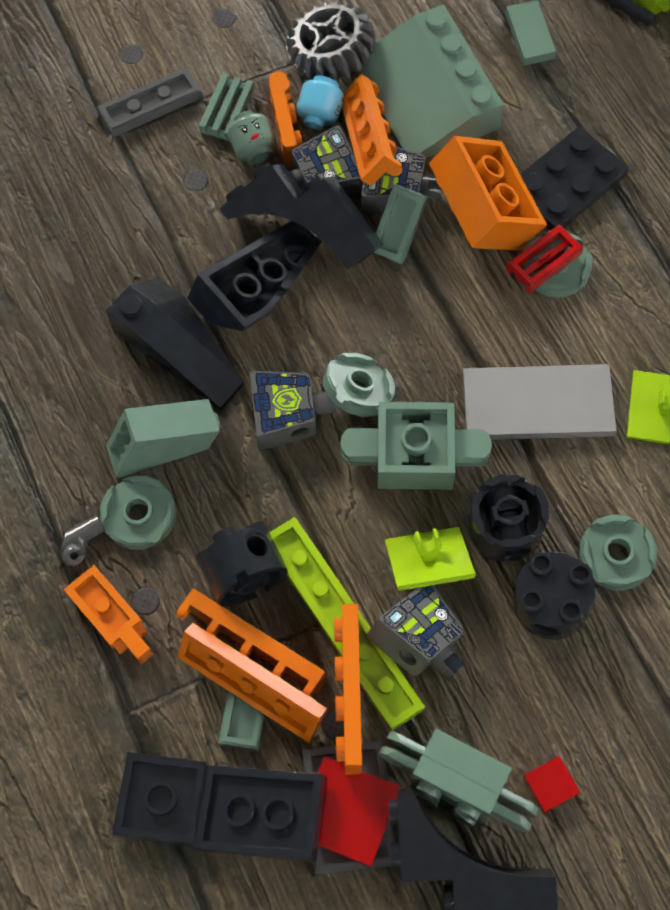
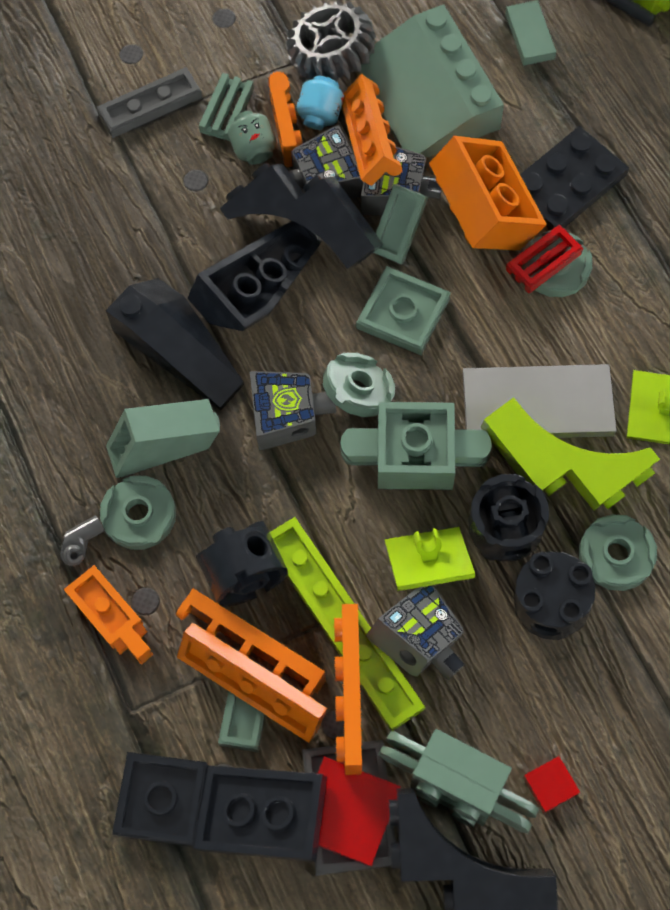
none -> sand green tile [356,266,451,355]
none -> lime arch [480,397,660,511]

